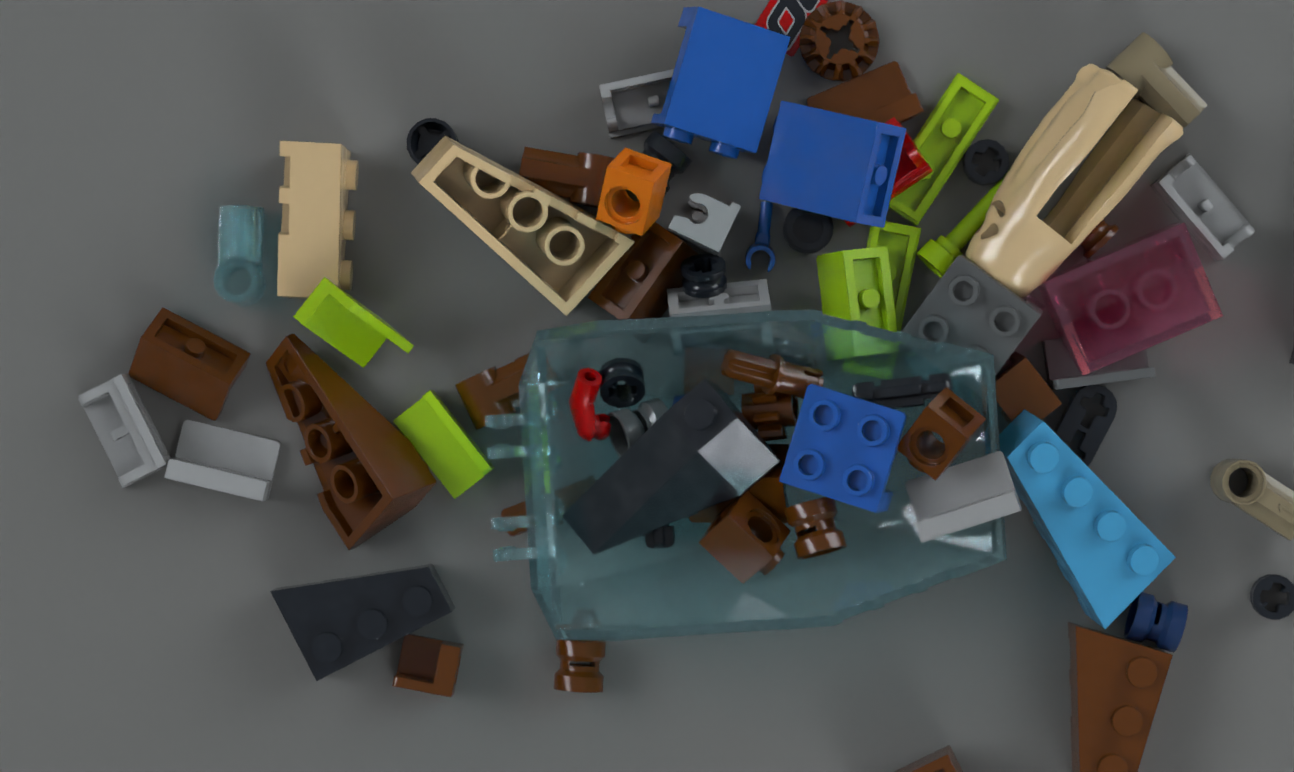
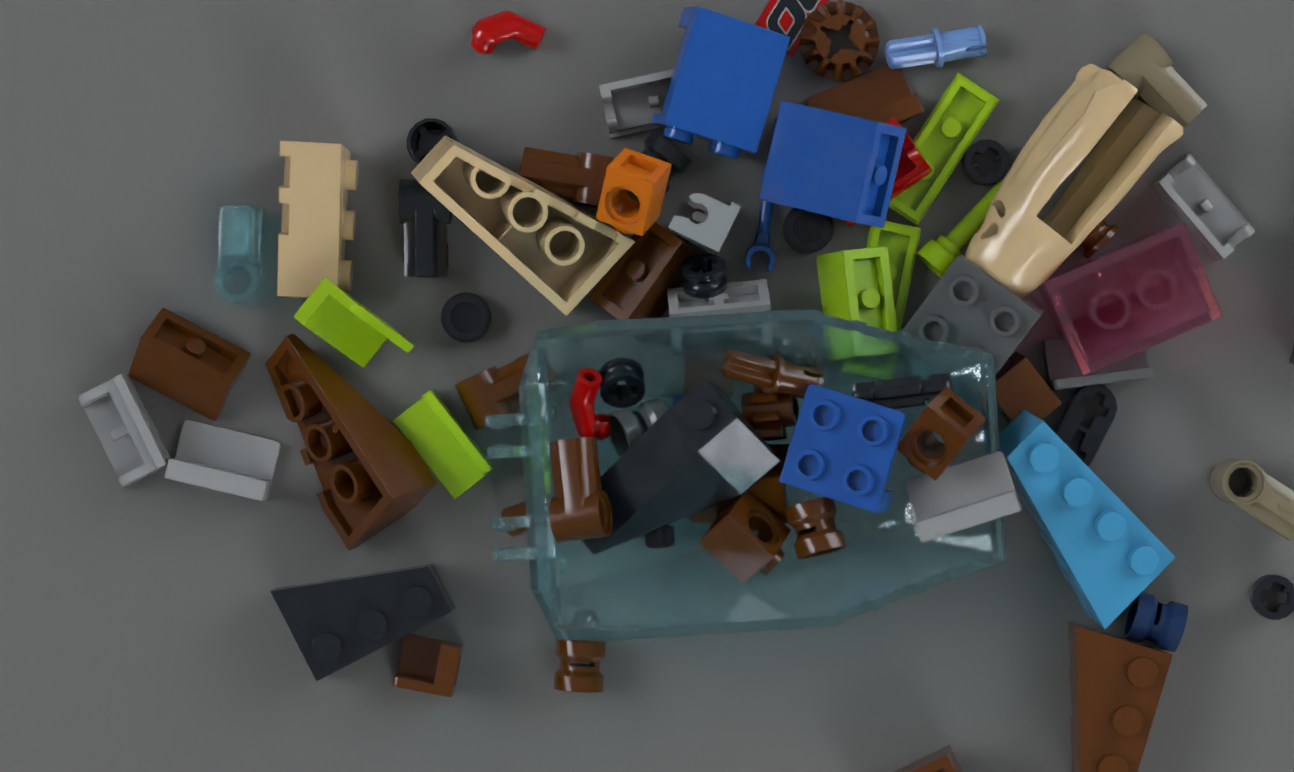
none -> black piece [399,179,452,277]
none -> black tile [441,292,492,343]
none -> red arm [470,11,546,55]
none -> reddish brown piece [549,437,613,543]
none -> medium blue axle [885,25,987,70]

